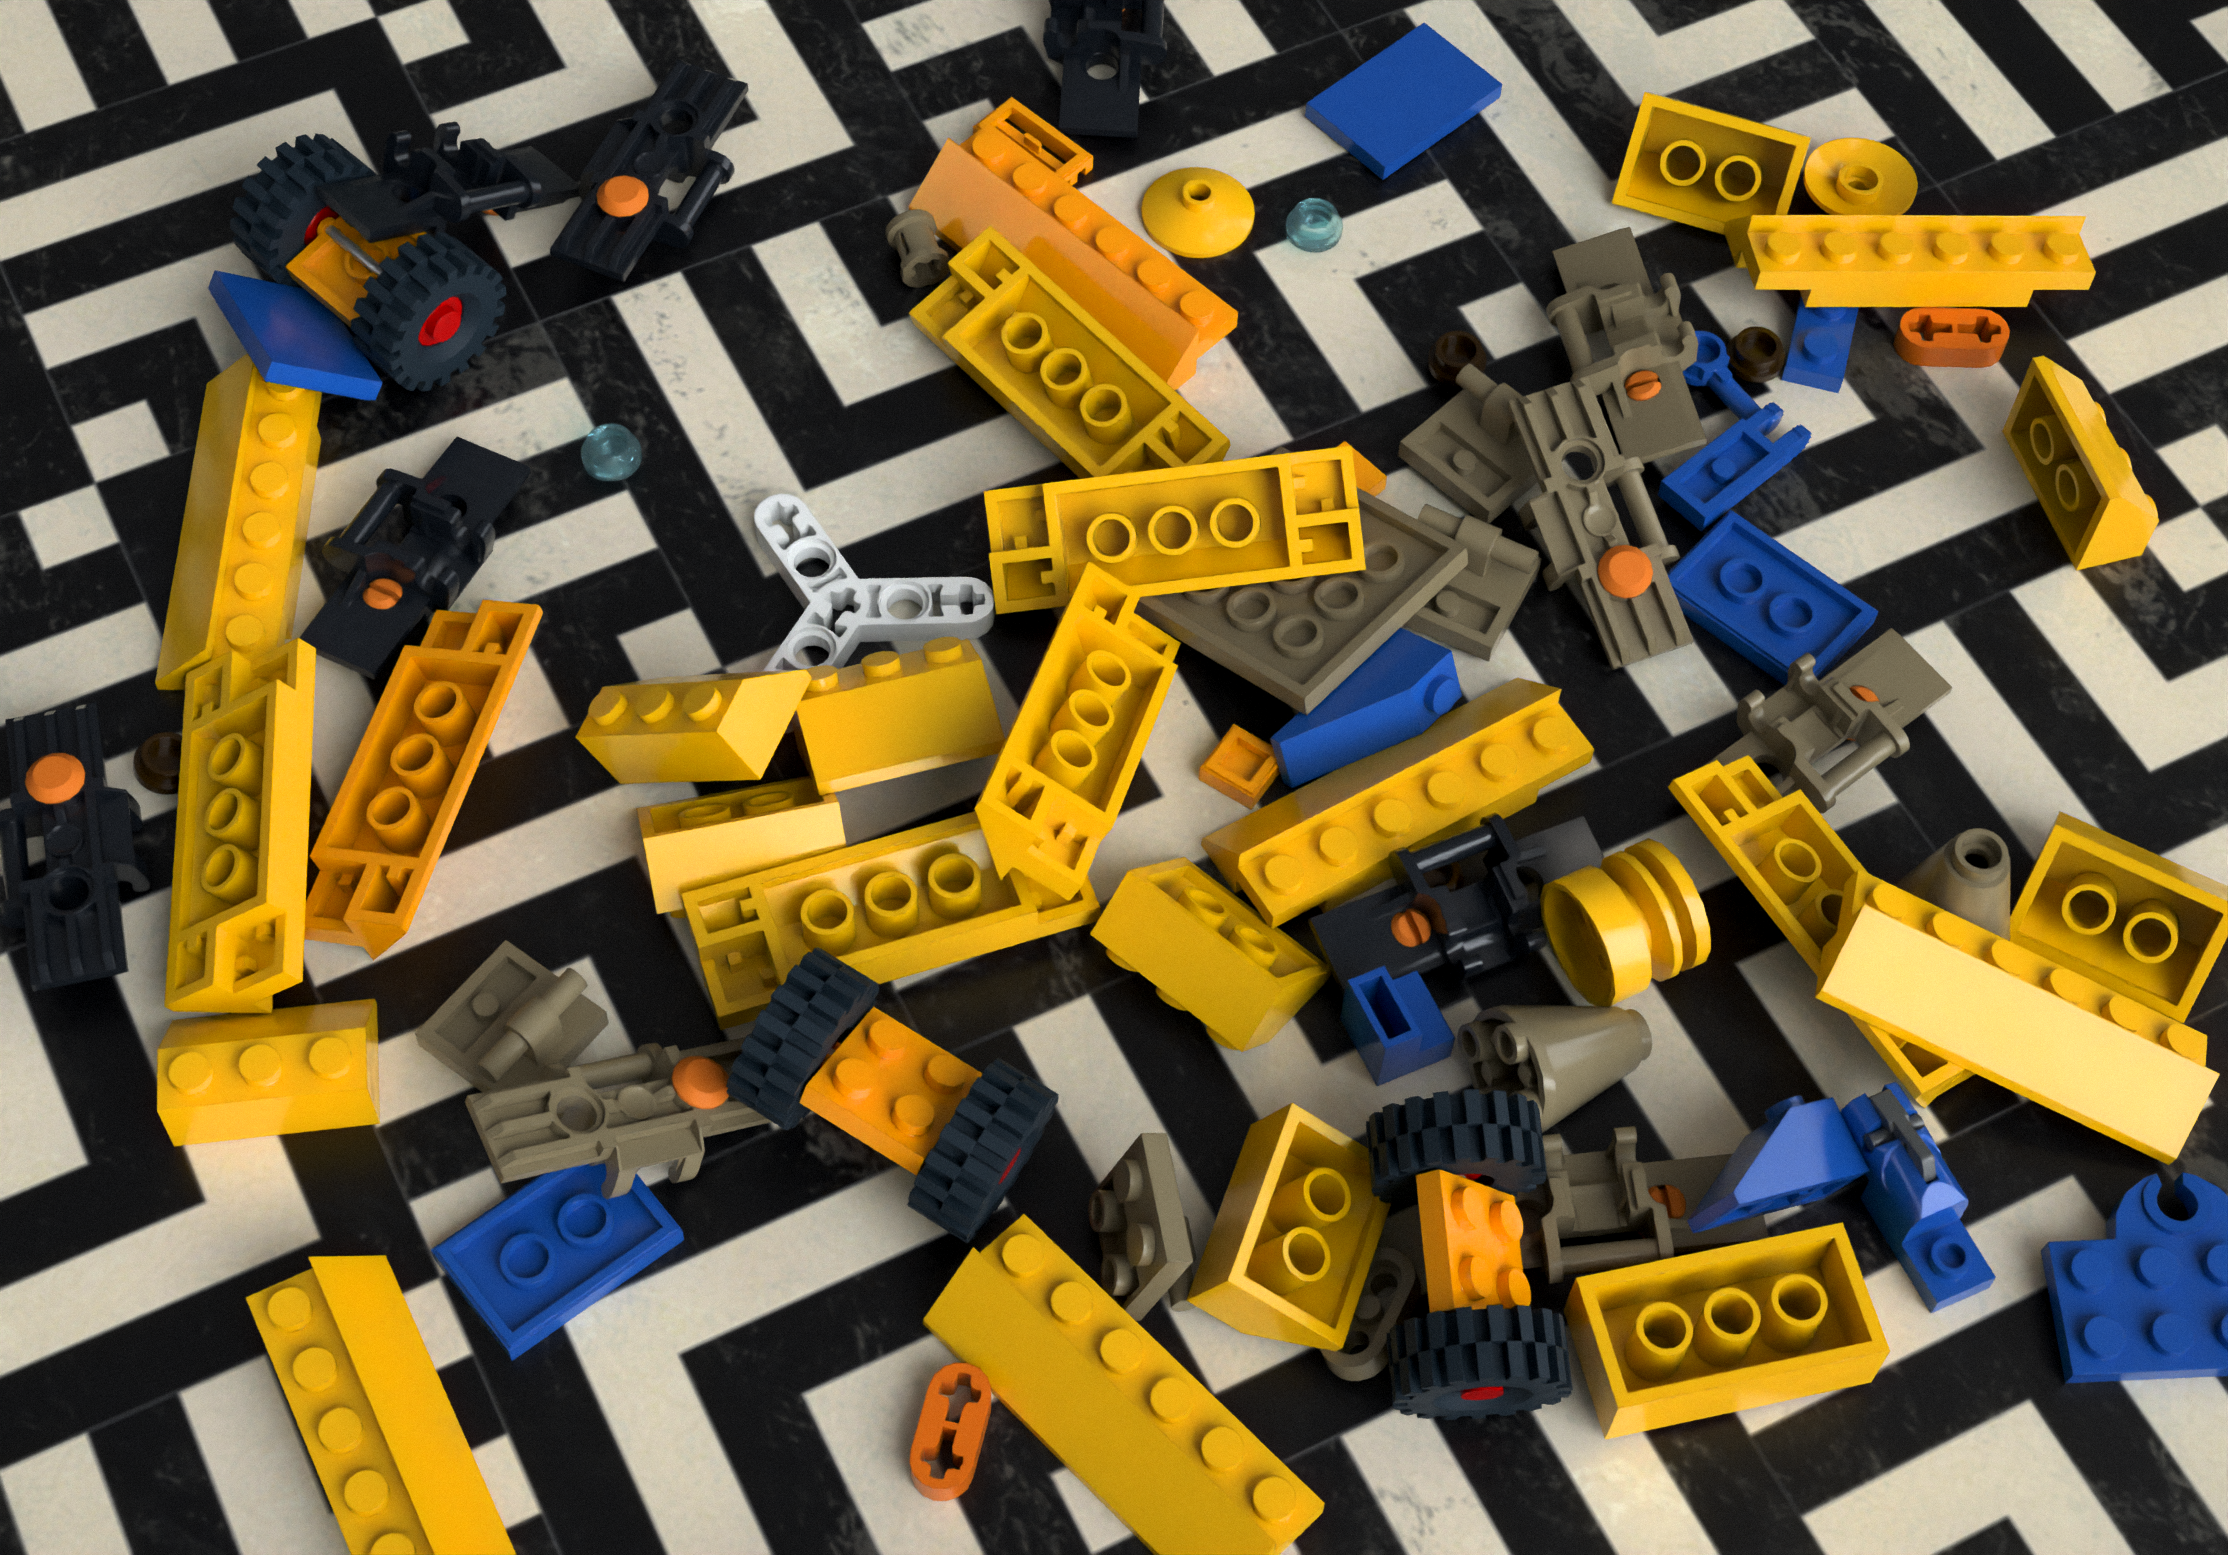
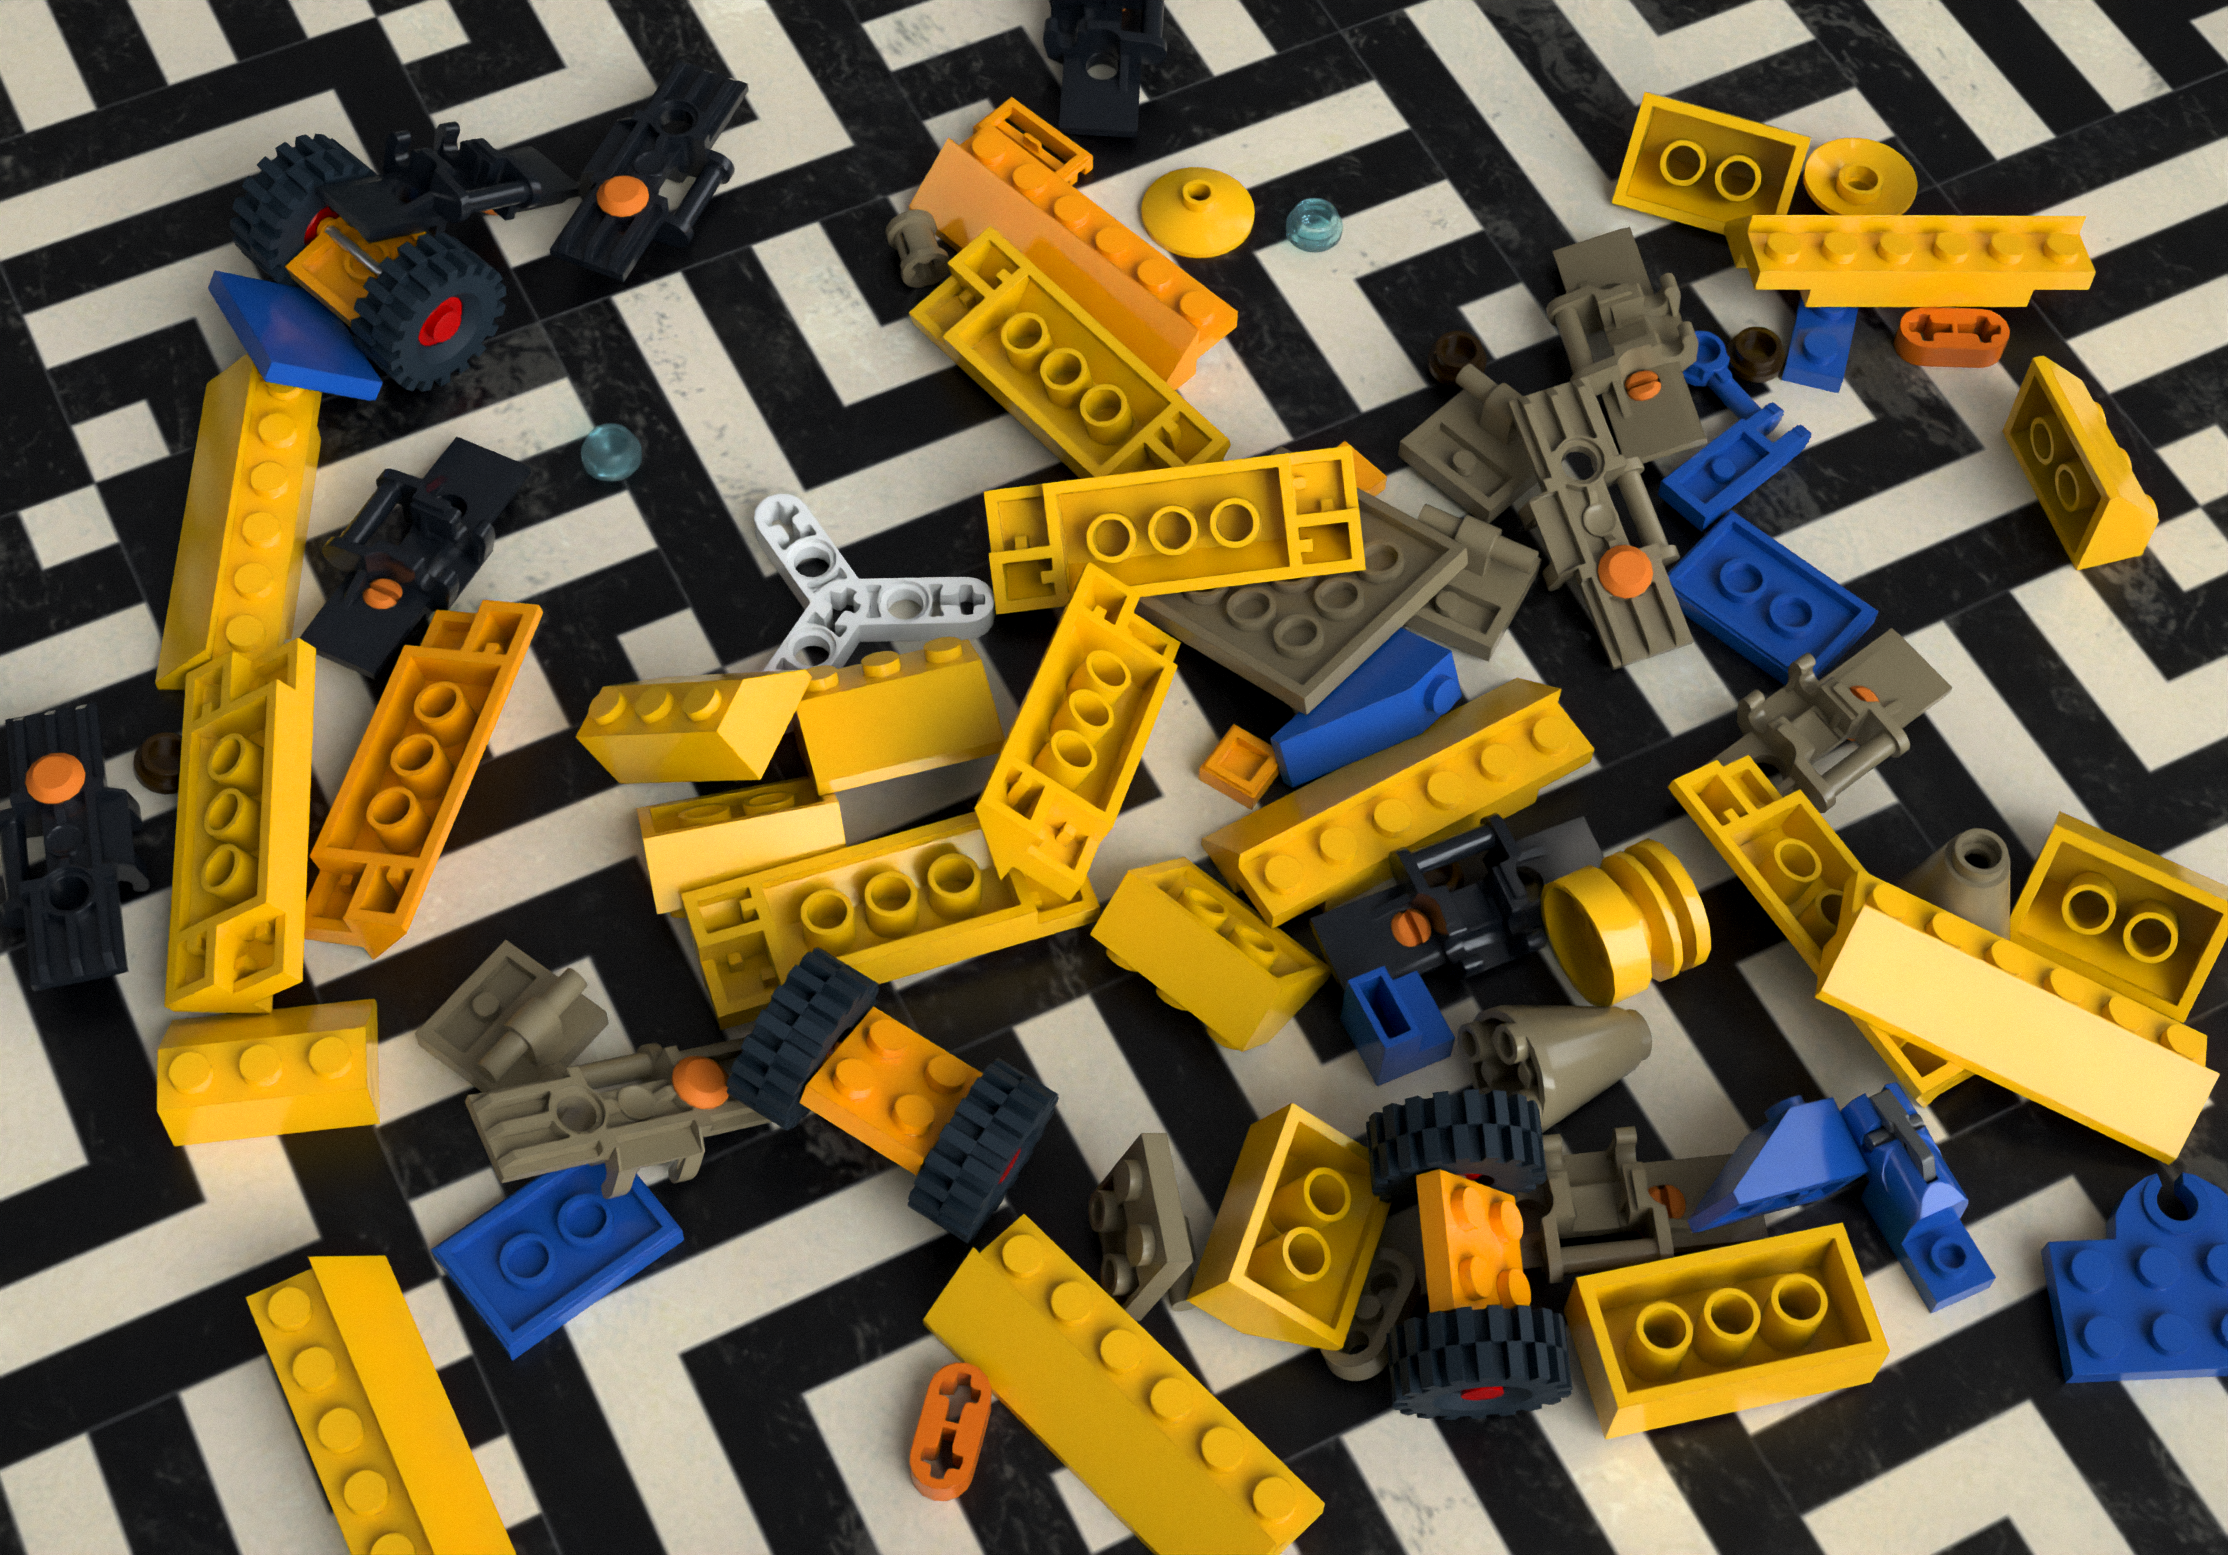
blue tile [1305,23,1503,180] -> none

